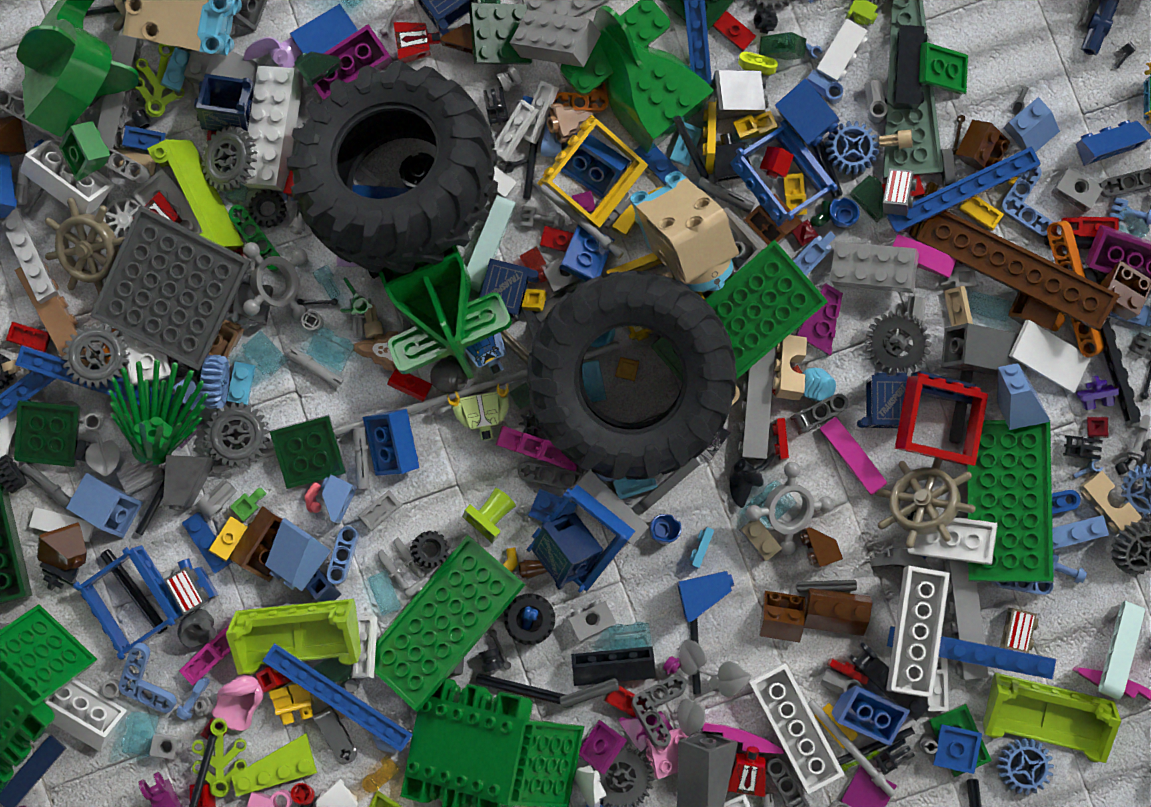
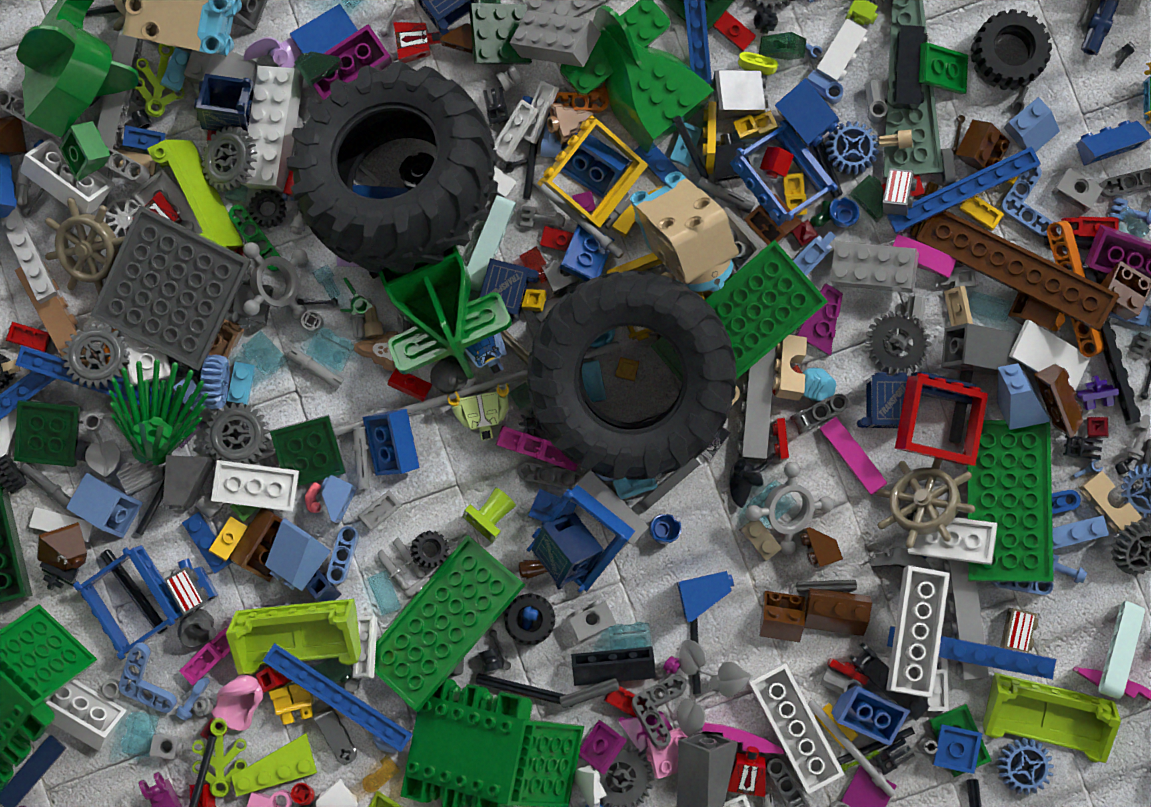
yellow arm [503,547,518,572] -> none
medium azure plate [689,527,714,568] -> none
none -> white plate [211,460,299,511]
none -> black tyre [971,9,1052,90]
none -> reddish brown slope [1034,364,1083,438]

